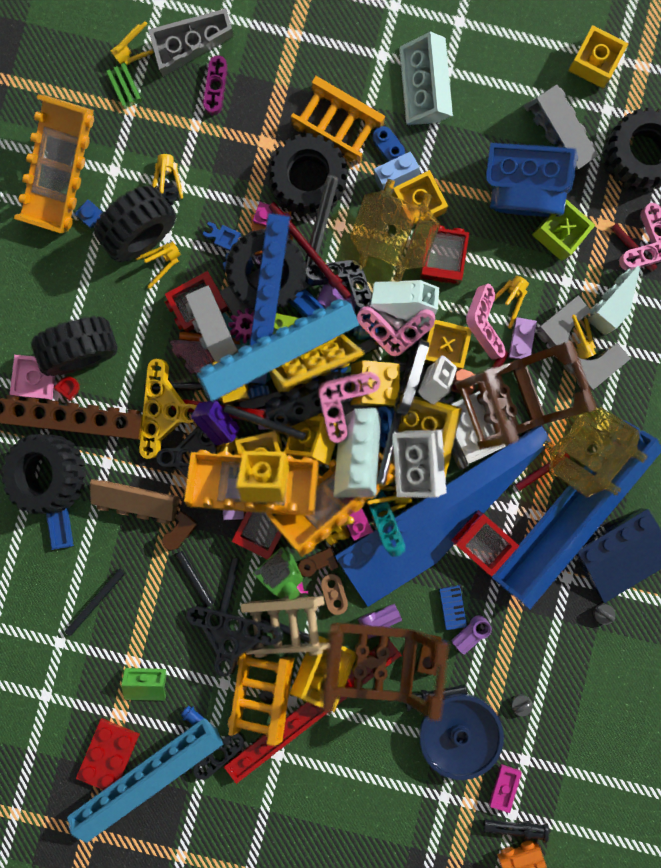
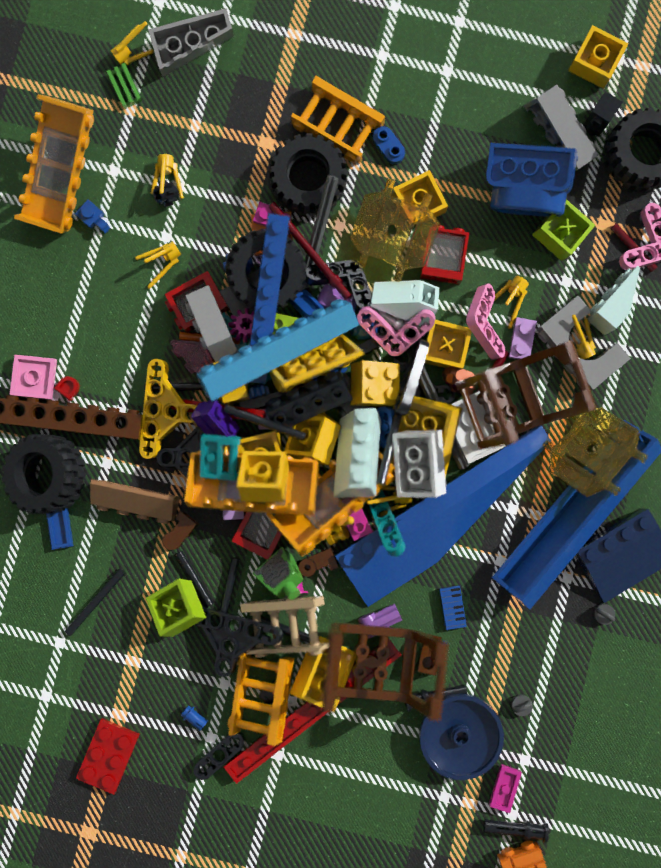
black tyre [31,316,118,376] -> none
dark azure brick [67,718,223,843] -> none
black tyre [94,186,176,262] -> none
bright green panel [121,668,167,701] -> none
magenta beam [203,56,228,116] -> none
blue plate [203,222,241,252] -> none
bright pink beam [319,372,380,443] -> none
medium nougat plate [321,573,348,615] -> none
light blue brick [374,151,420,197] -> none
light aqua slope [400,32,453,125] -> none
white brick [418,356,457,404] -> none
window [451,510,519,577] -> none
medium lavender piece [451,615,492,655] -> none
dark red bar [515,451,570,491] -> none
none -> lime brick [146,579,206,637]
none -> teal plate [200,434,240,481]
none -> black brick [583,91,623,137]

